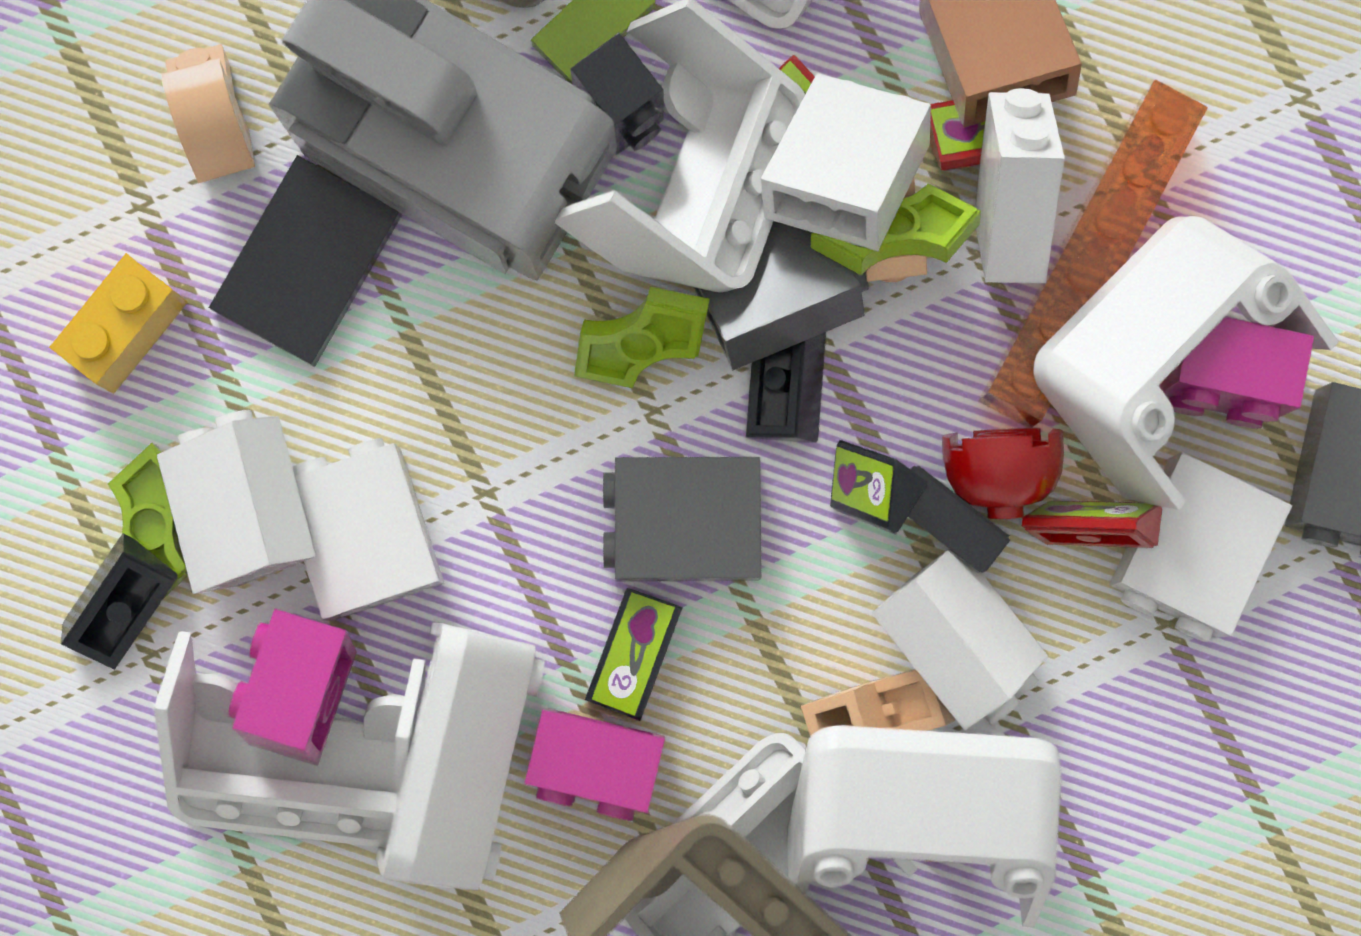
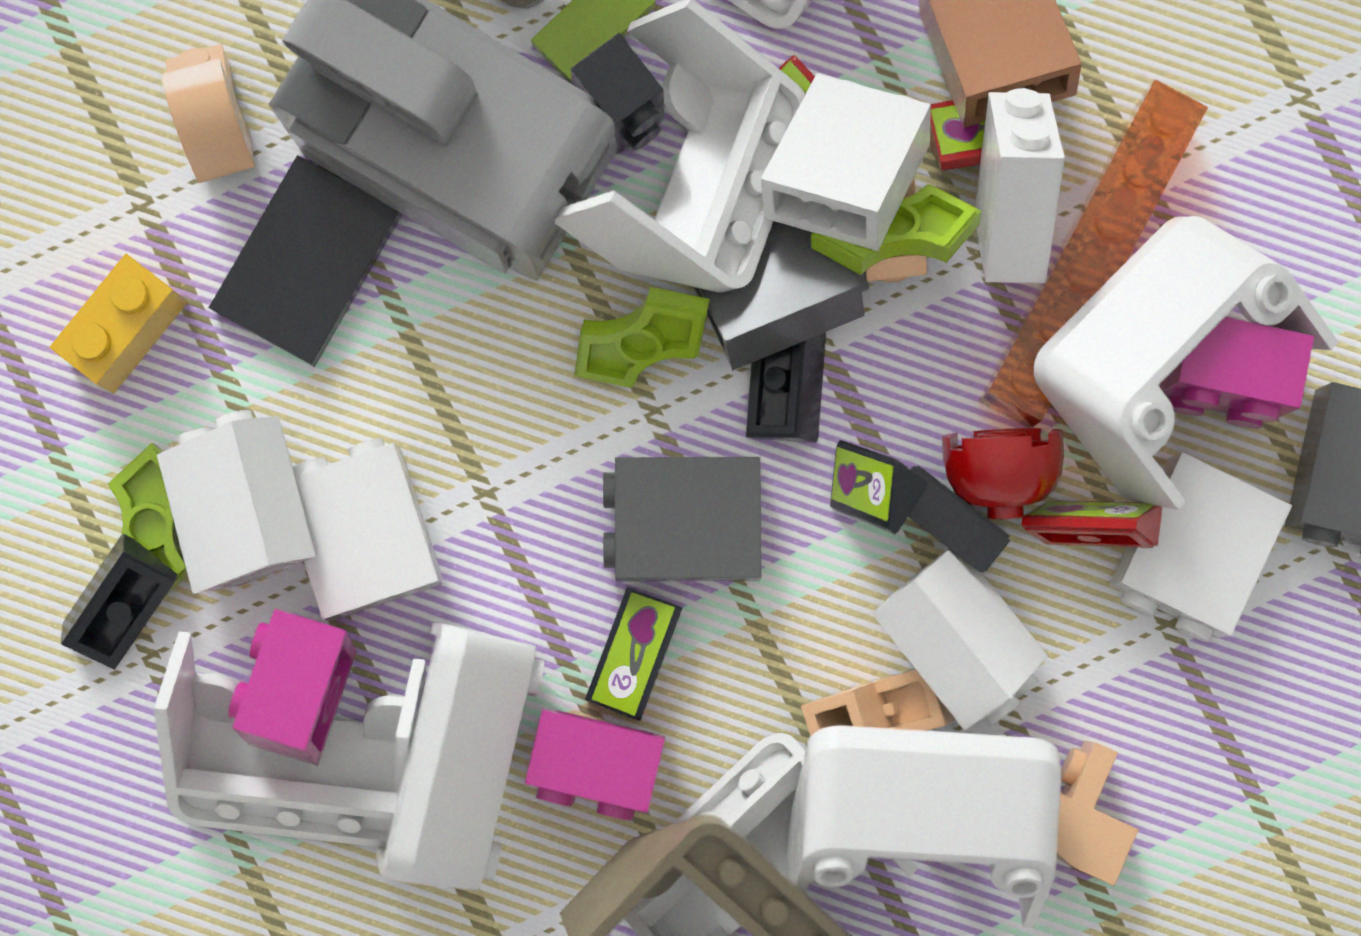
none -> light nougat brick [1056,741,1139,886]

